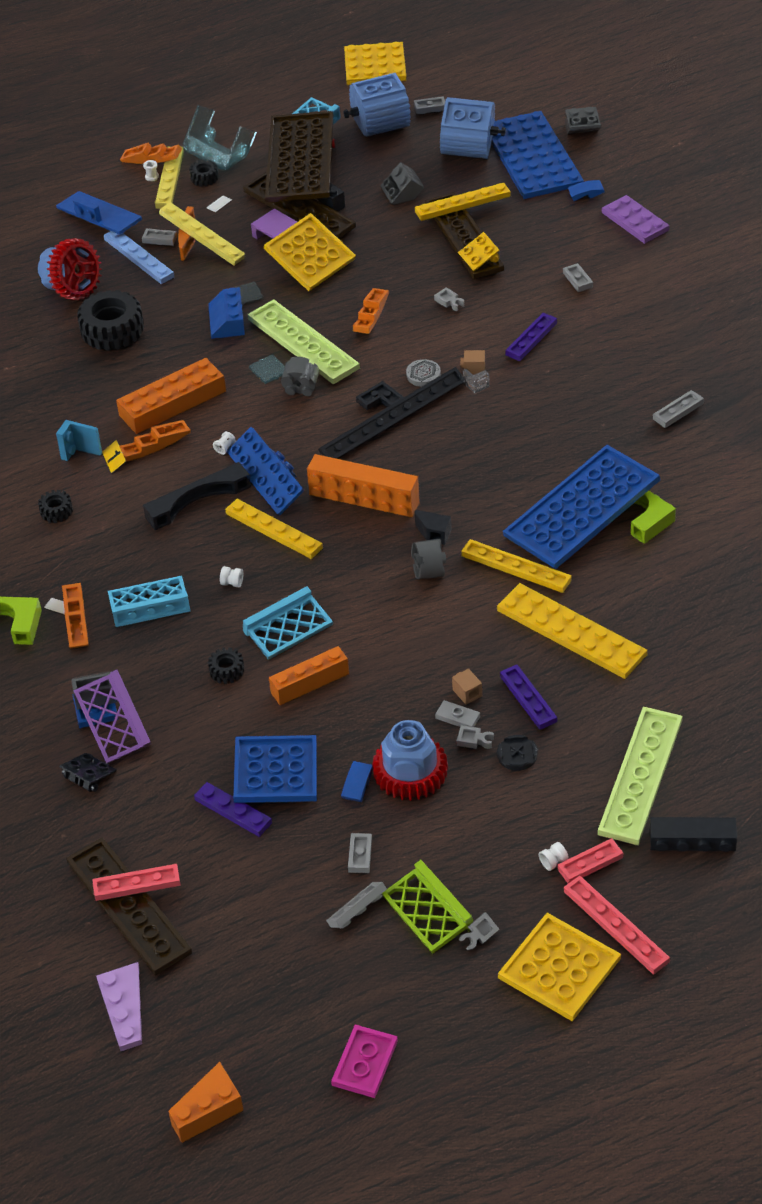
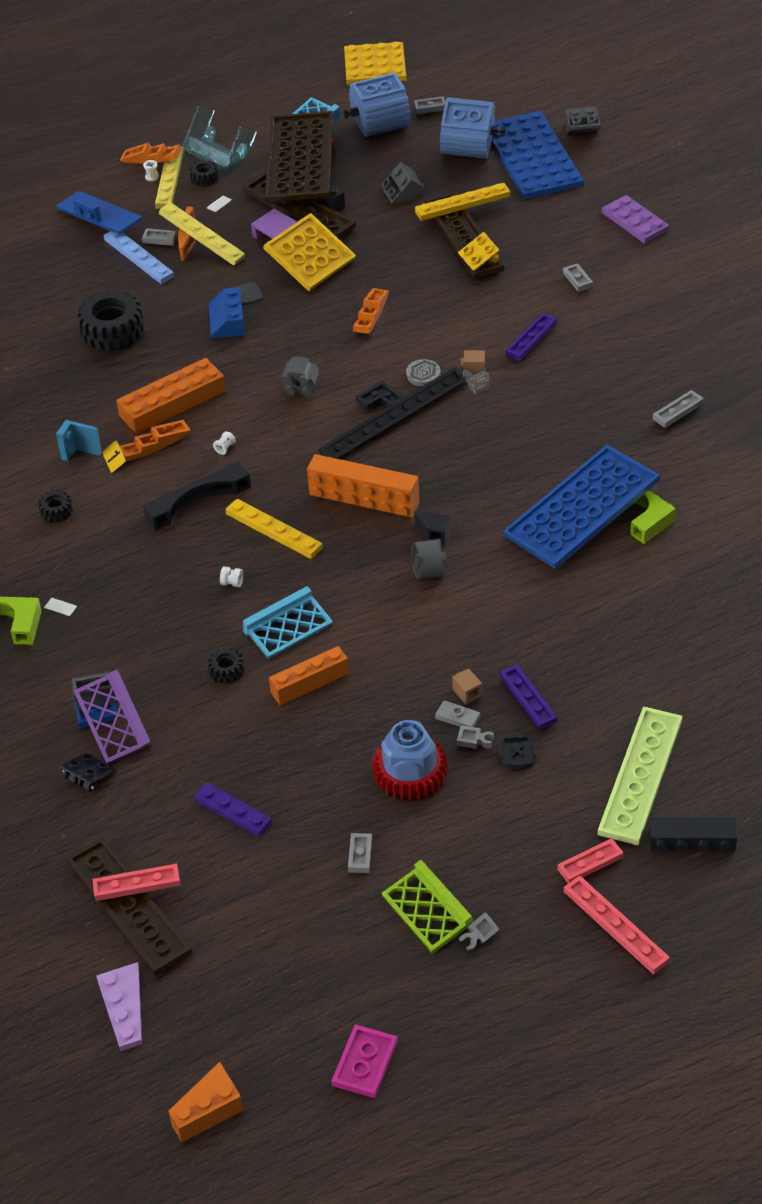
red piece [38,238,102,300] -> none
orange slope [62,583,89,649] -> none
medium azure fence [108,576,190,627] -> none
blue bracket [227,427,304,515] -> none
blue plate [233,735,317,803] -> none
yellowish green plate [248,299,360,384] -> none
clear light blue piece [249,354,285,384] -> none
light grey plate [326,882,387,928] -> none
blue slope [341,761,373,802] -> none
light grey plate [434,287,464,311] -> none
yellow plate [461,539,572,593] -> none
yellow plate [497,583,647,679] -> none
yellow plate [498,913,621,1022] -> none
white wheel [539,842,568,871] -> none
blue slope [568,180,605,201] -> none

